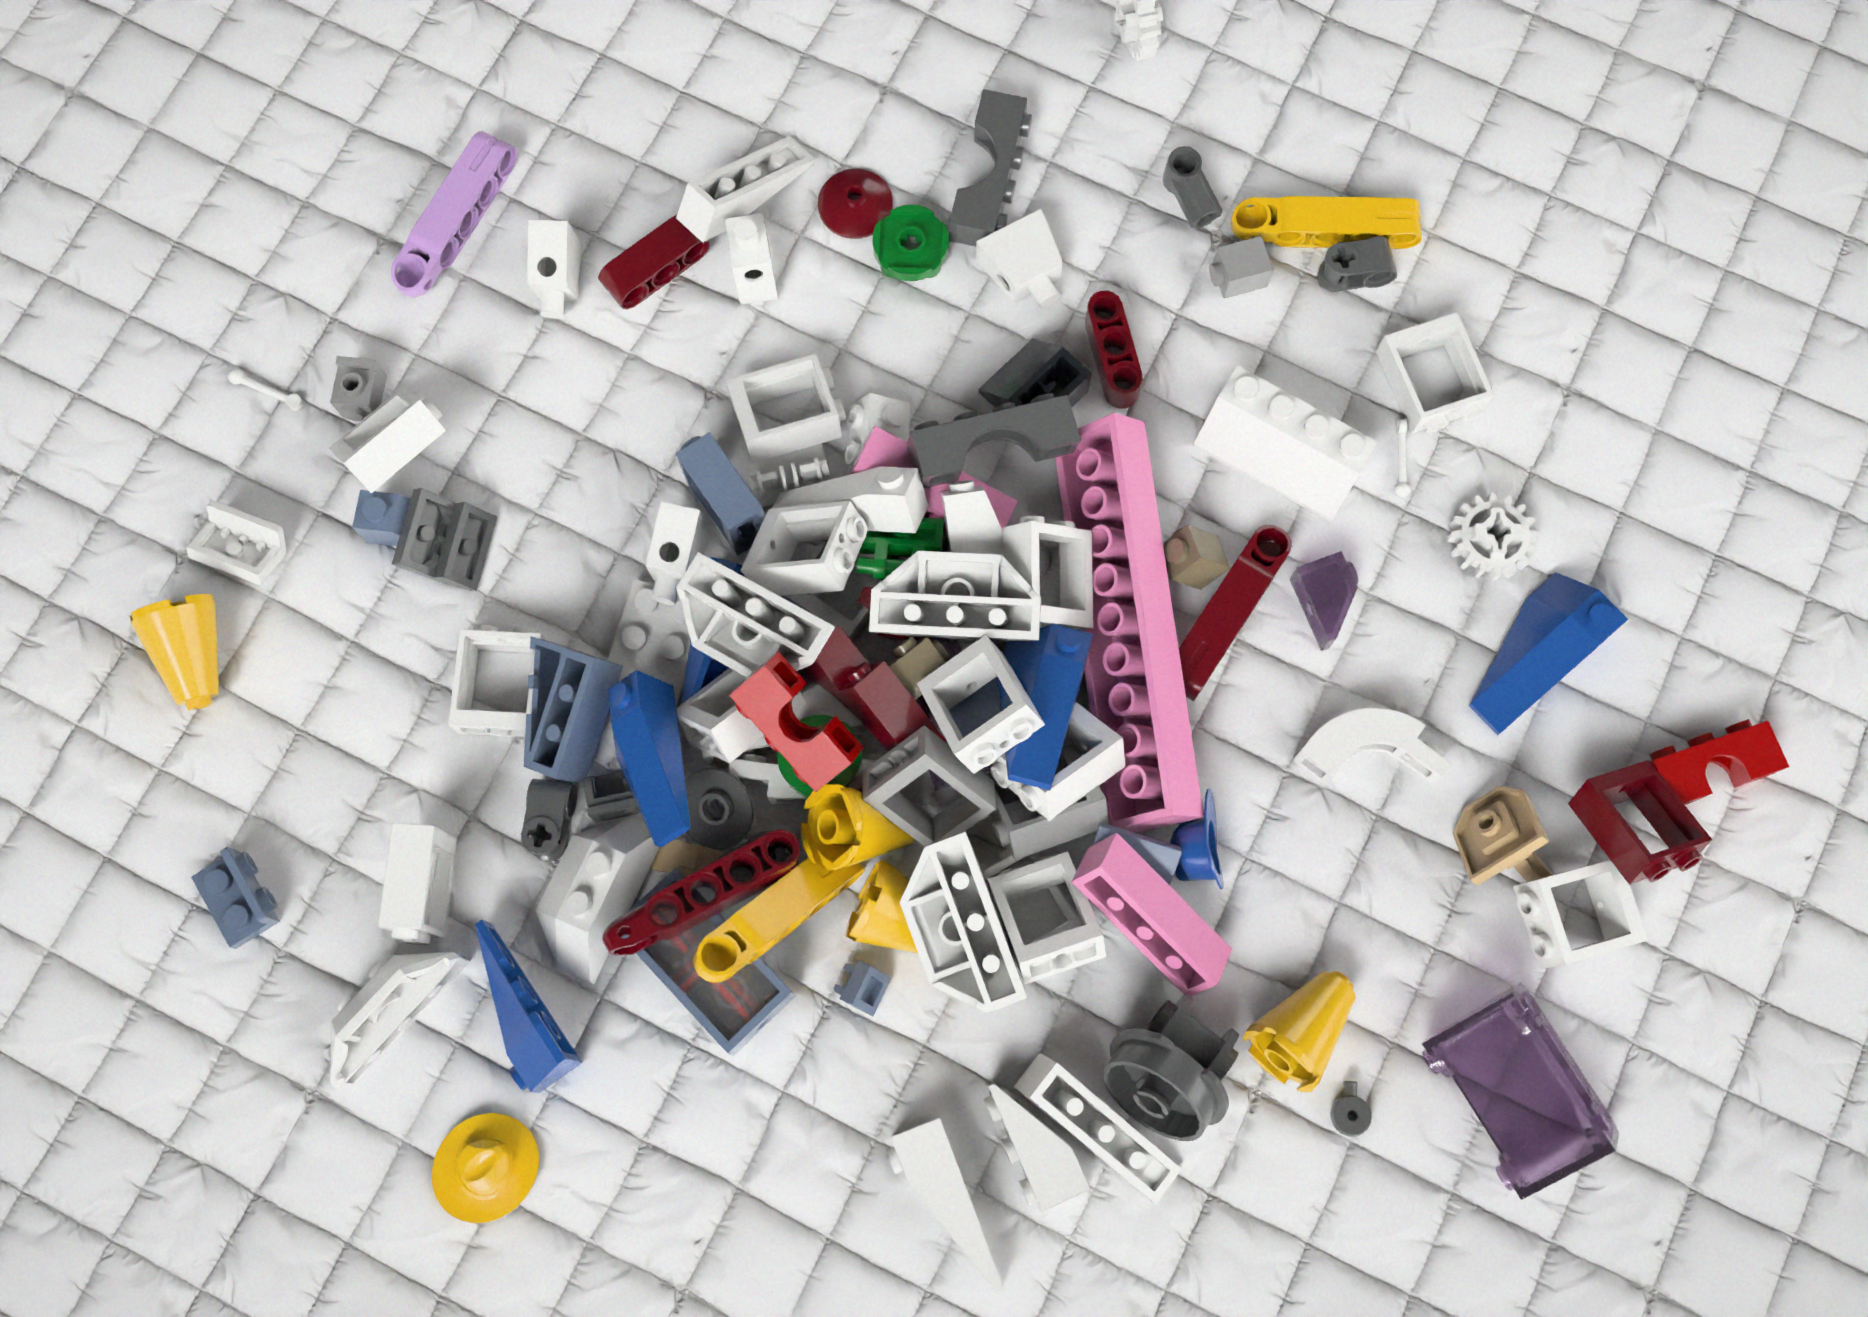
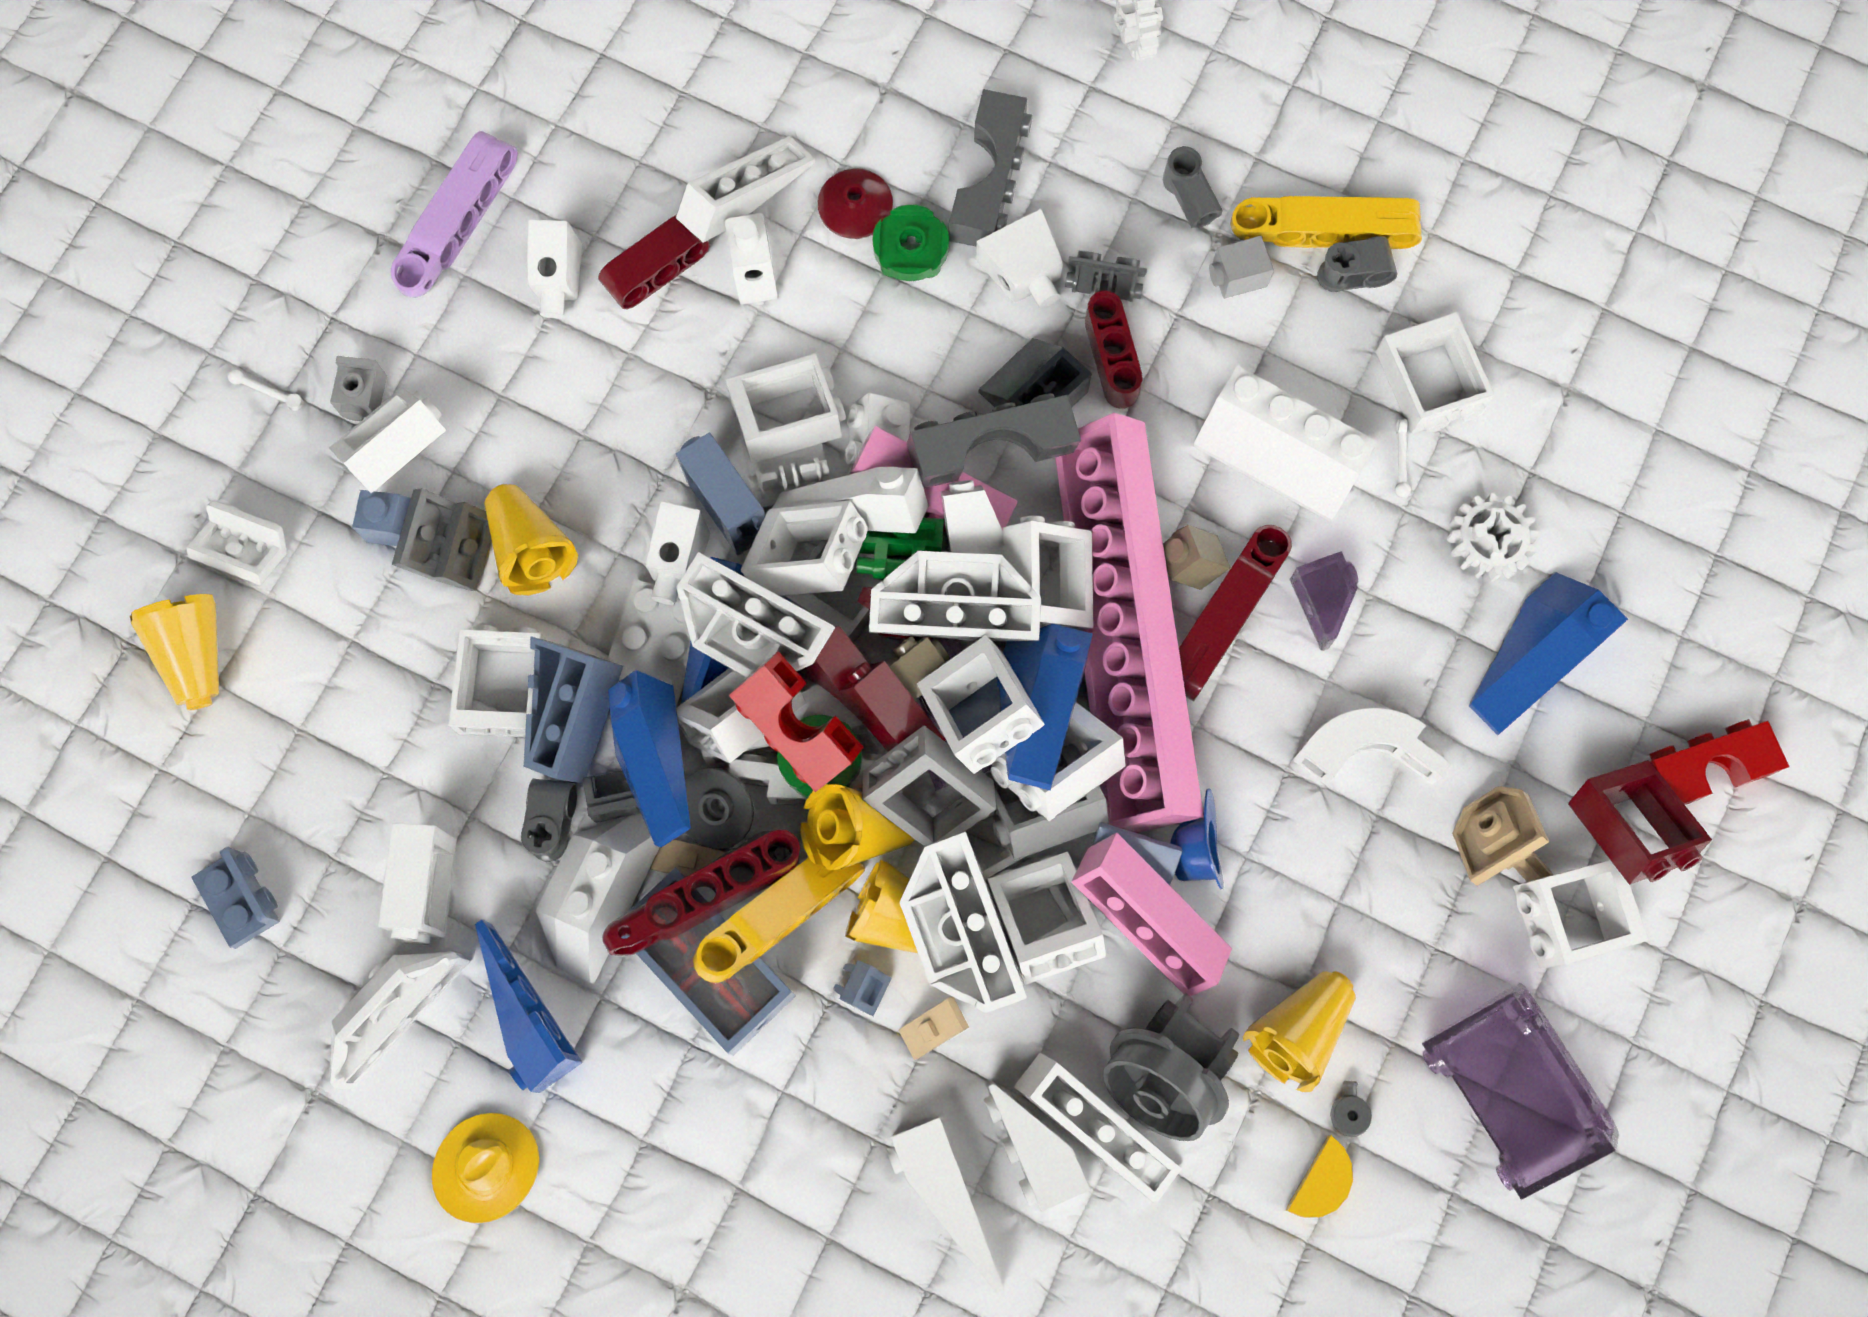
none -> yellow cone [484,484,578,596]
none -> tan piece [899,996,969,1060]
none -> dark grey hinge [1065,251,1147,302]
none -> yellow tile [1285,1135,1353,1218]

